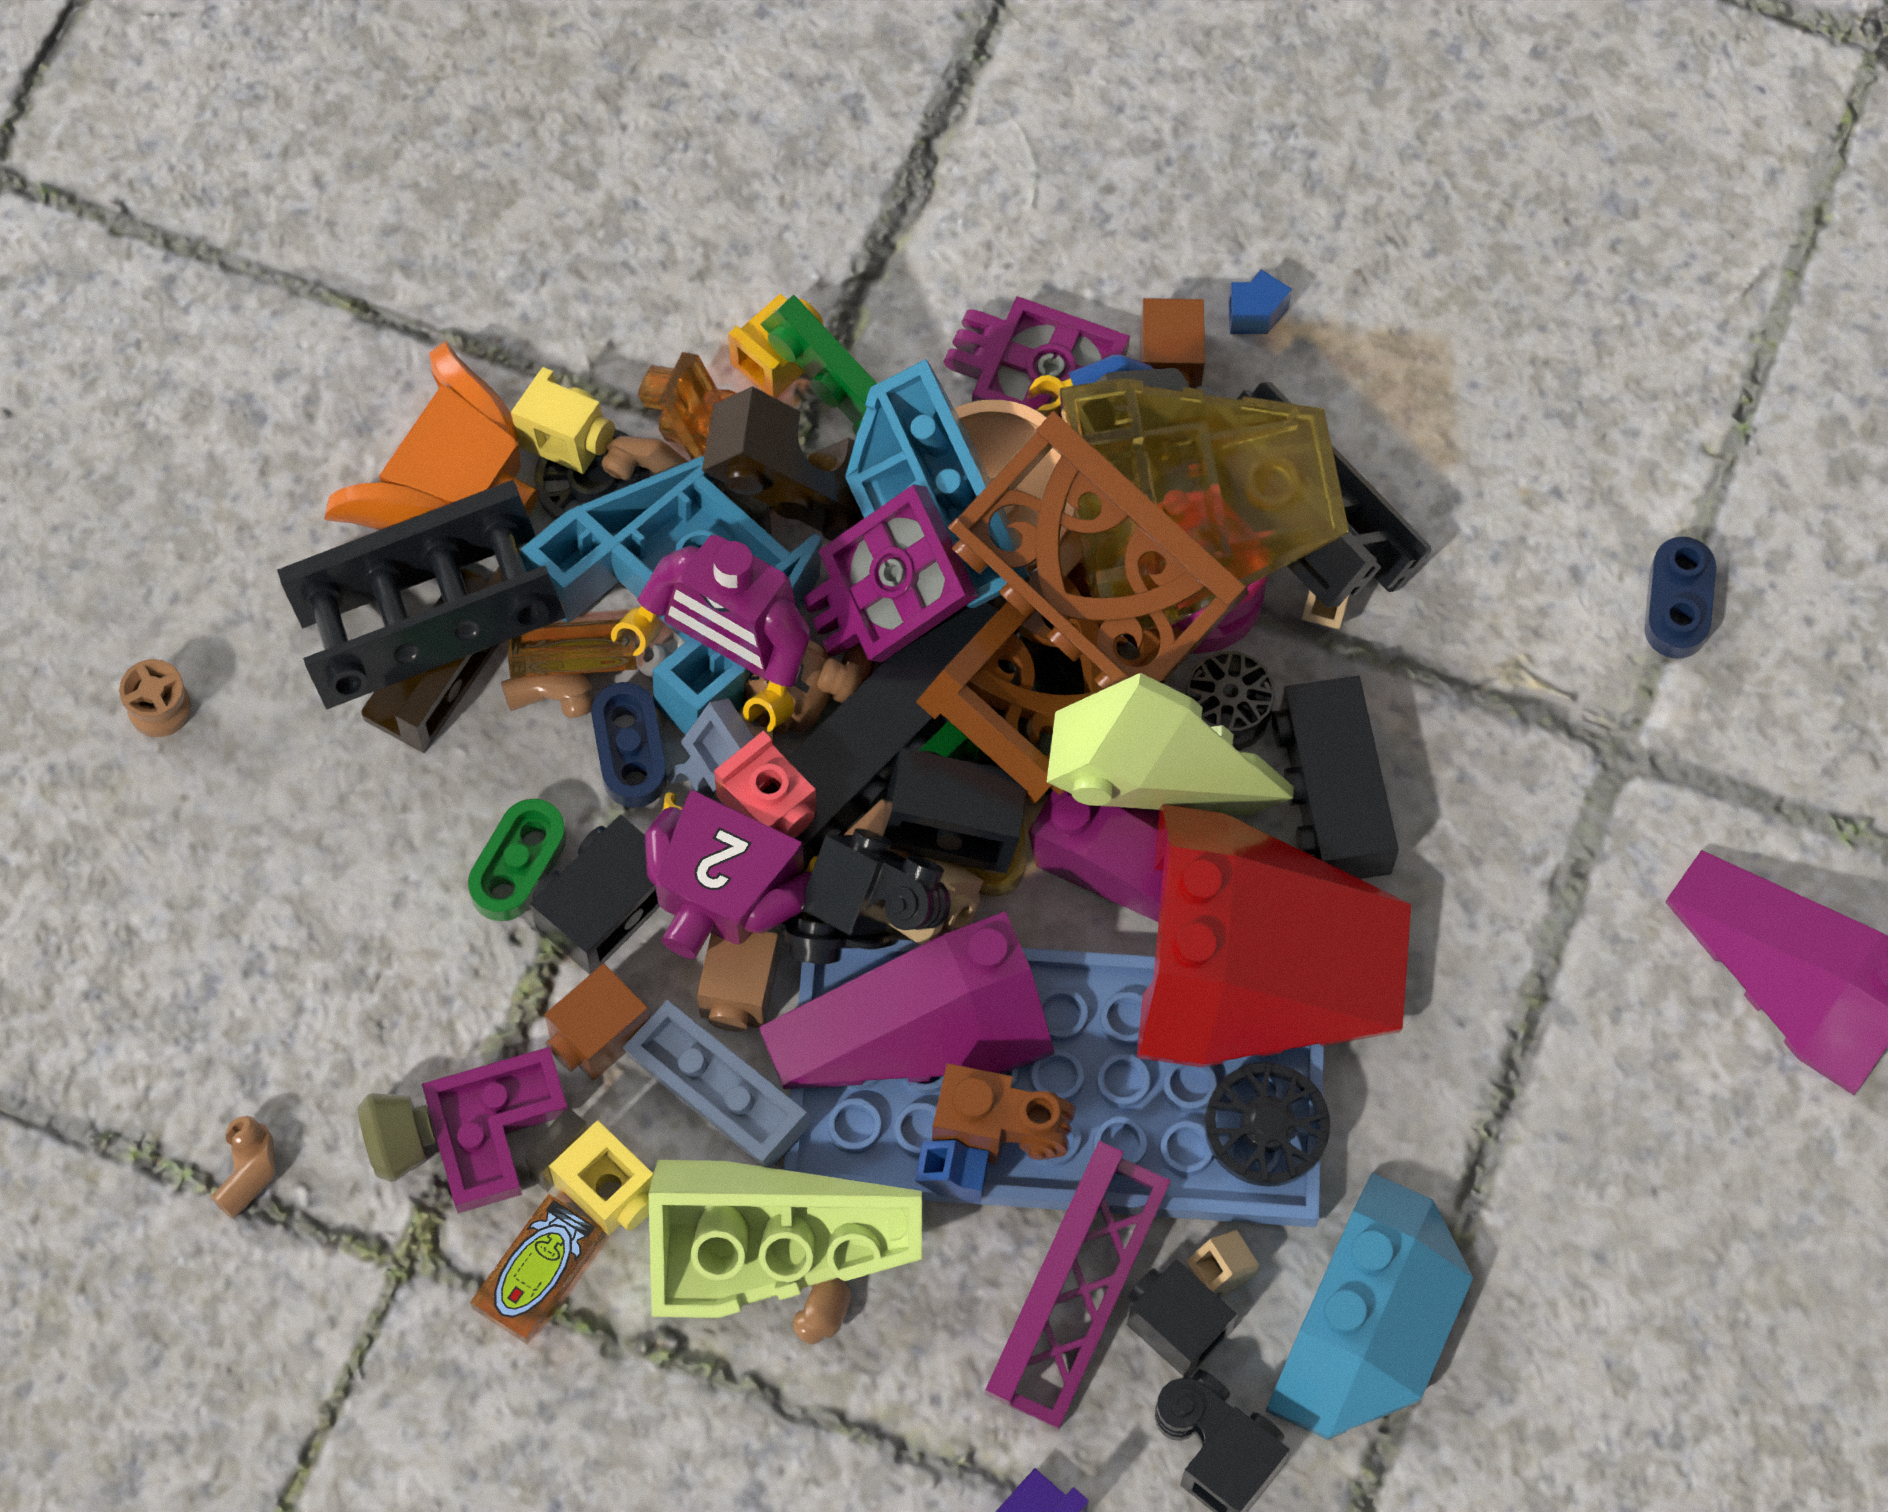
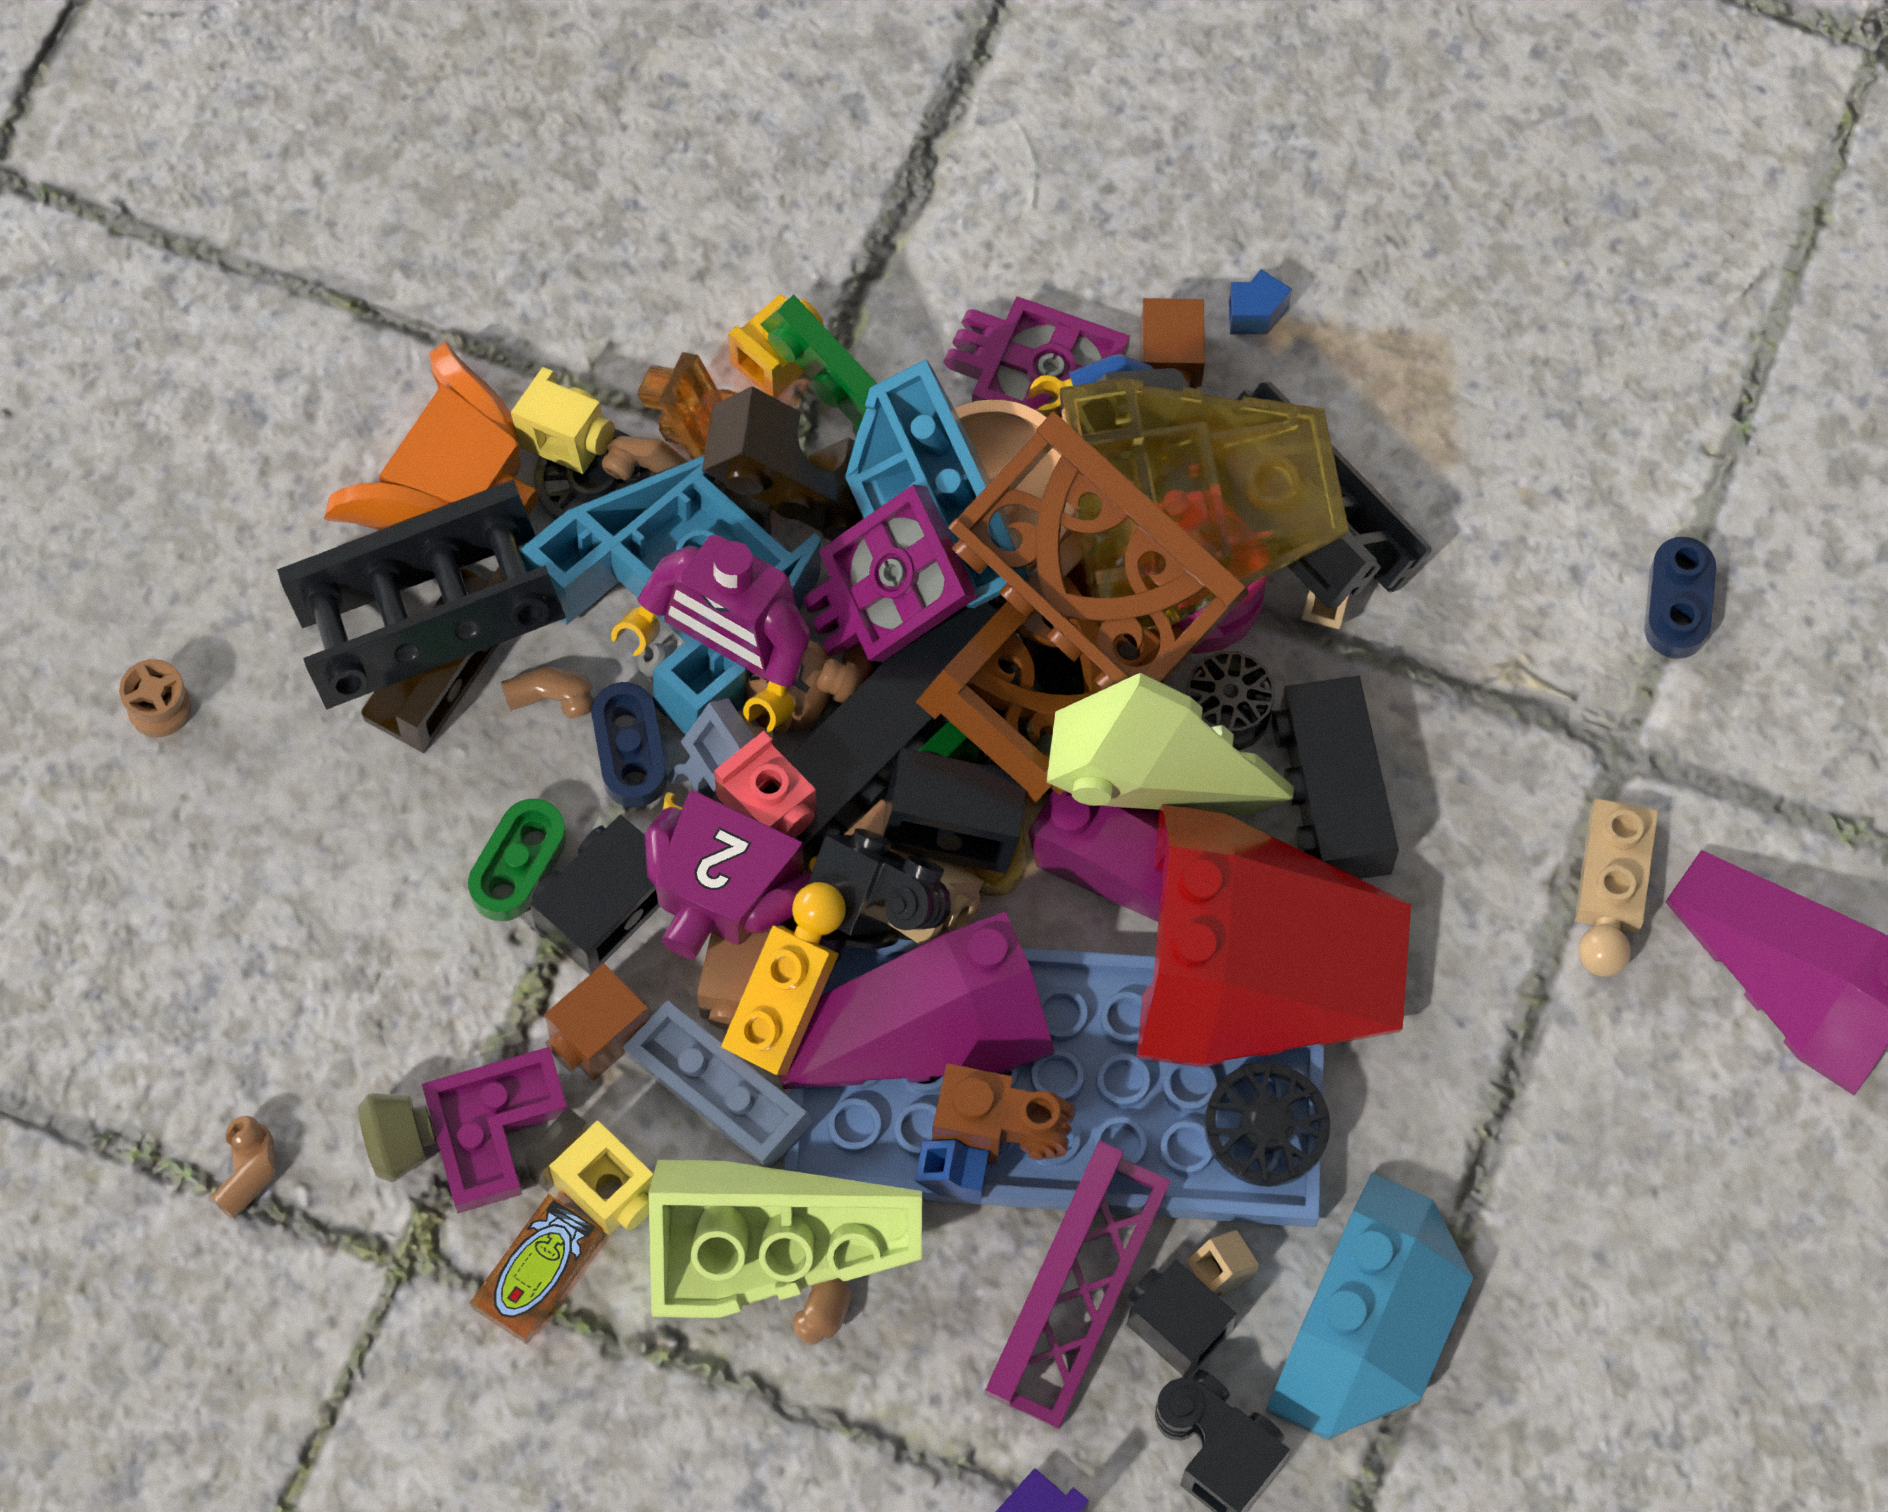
clear orange tile [508,619,637,678] -> none
none -> yellow plate [721,882,846,1075]
none -> tan plate [1574,798,1658,977]

